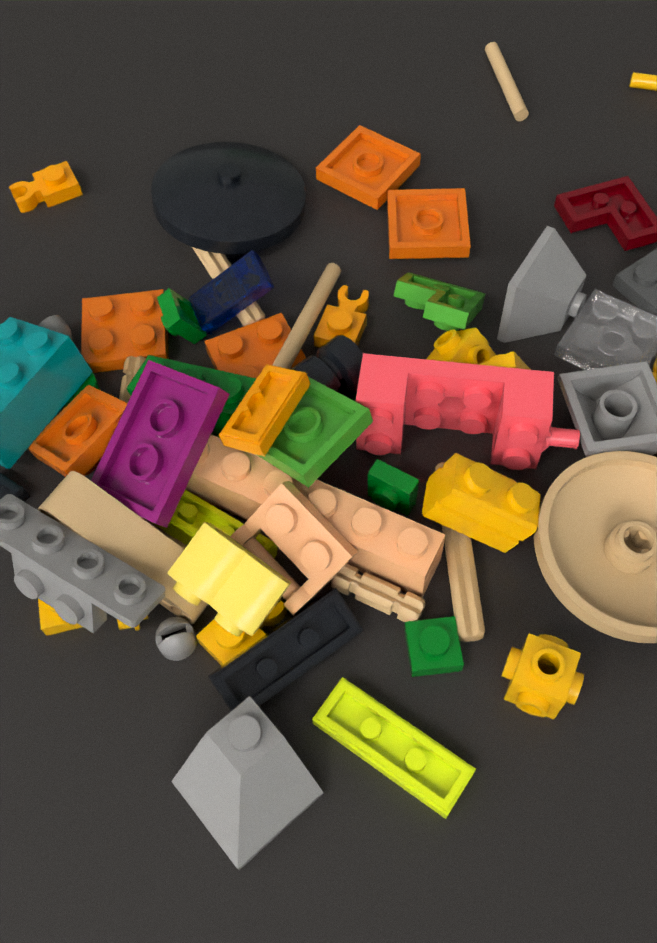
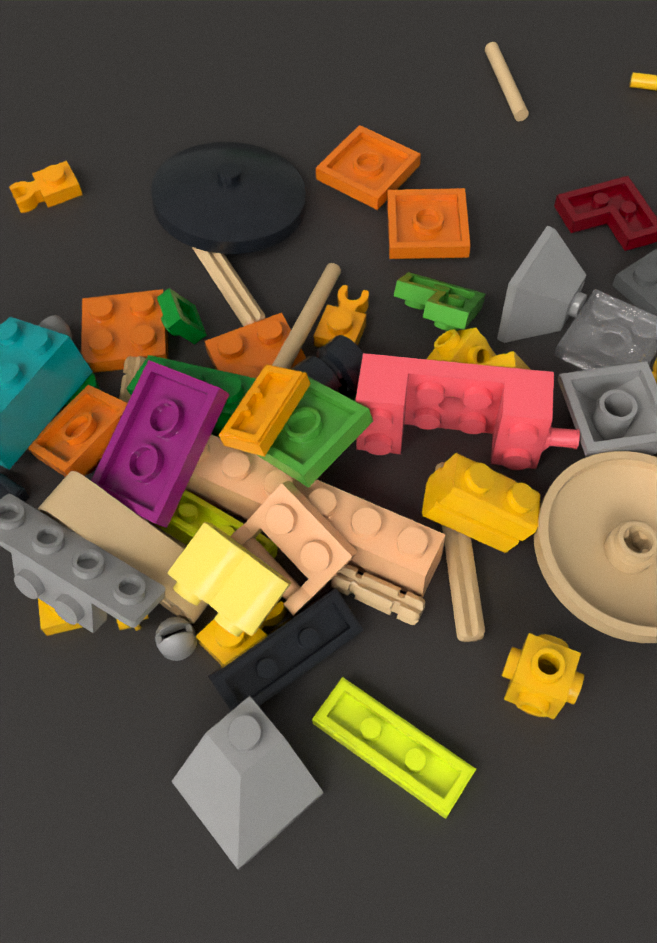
clear blue tile [188,250,274,334] -> none
green plate [368,459,419,516] -> none
green plate [404,616,464,677] -> none

